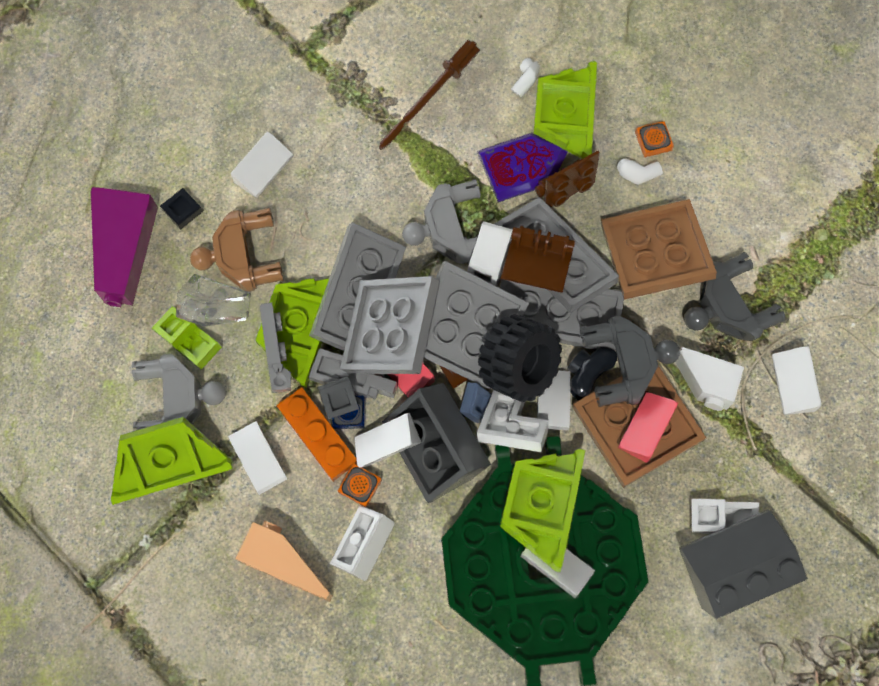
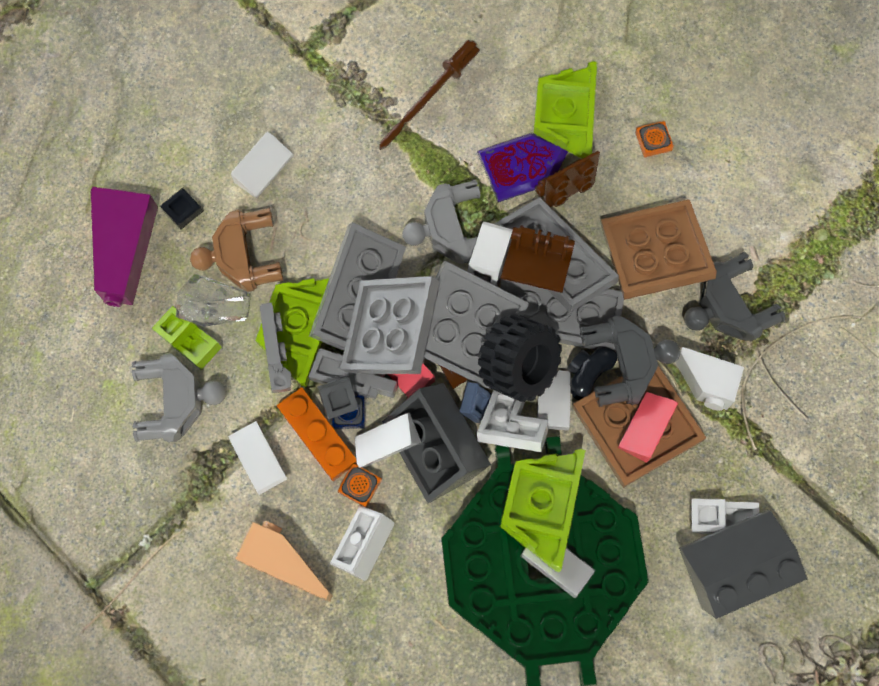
lime wing [111,417,233,505] -> none
white arm [511,58,540,98] -> none
white arm [617,158,663,185] -> none
white slope [771,346,821,415] -> none

